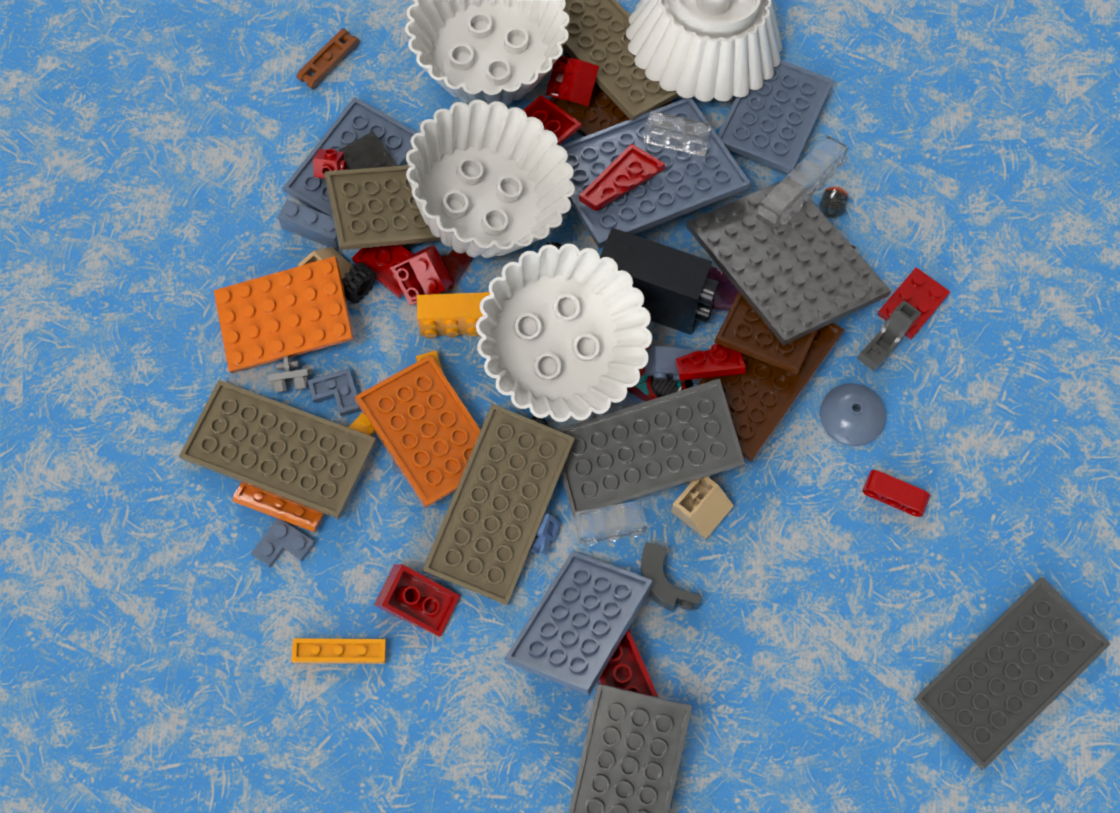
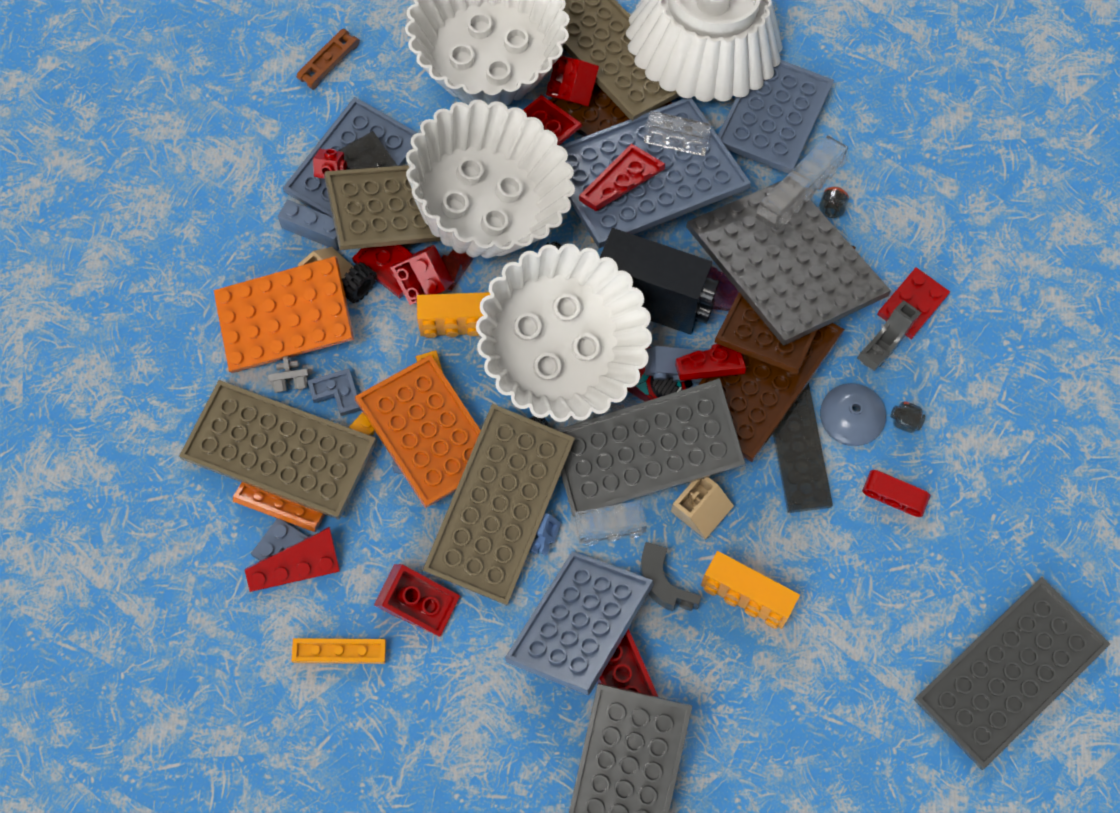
none -> red wing [245,527,340,592]
none -> light orange brick [701,551,800,629]
none -> clear smoke plate [773,383,833,513]
none -> clear smoke head [890,401,925,433]

